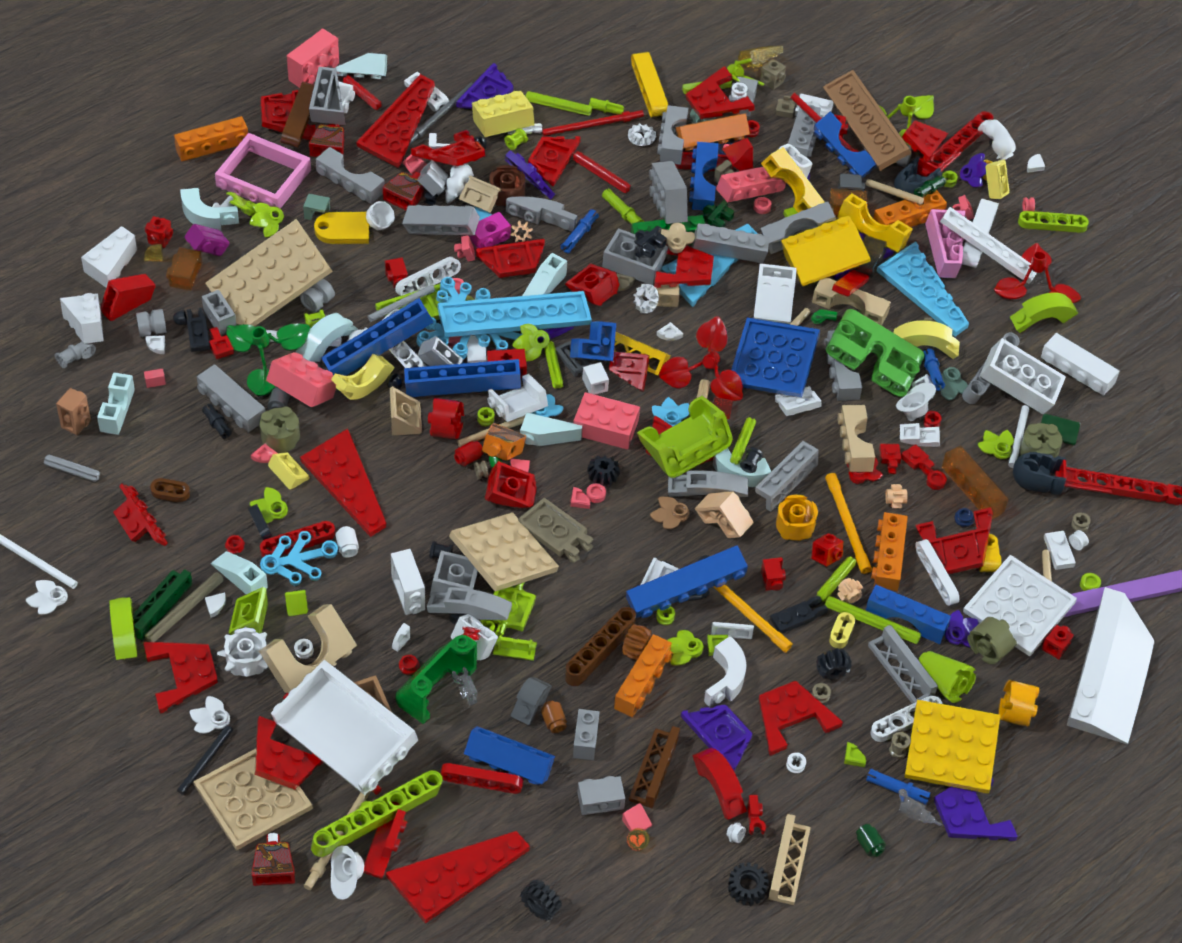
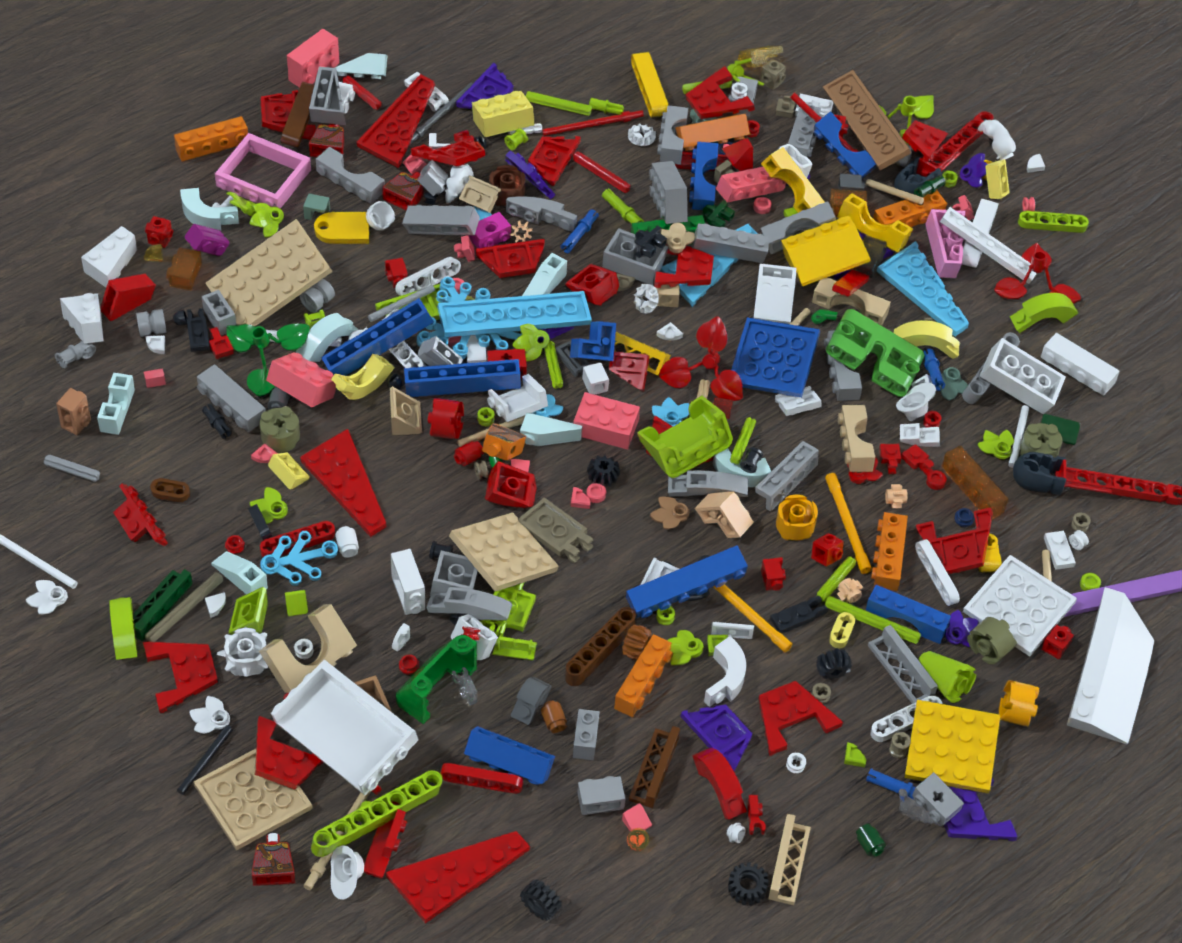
none -> light grey brick [912,772,964,826]

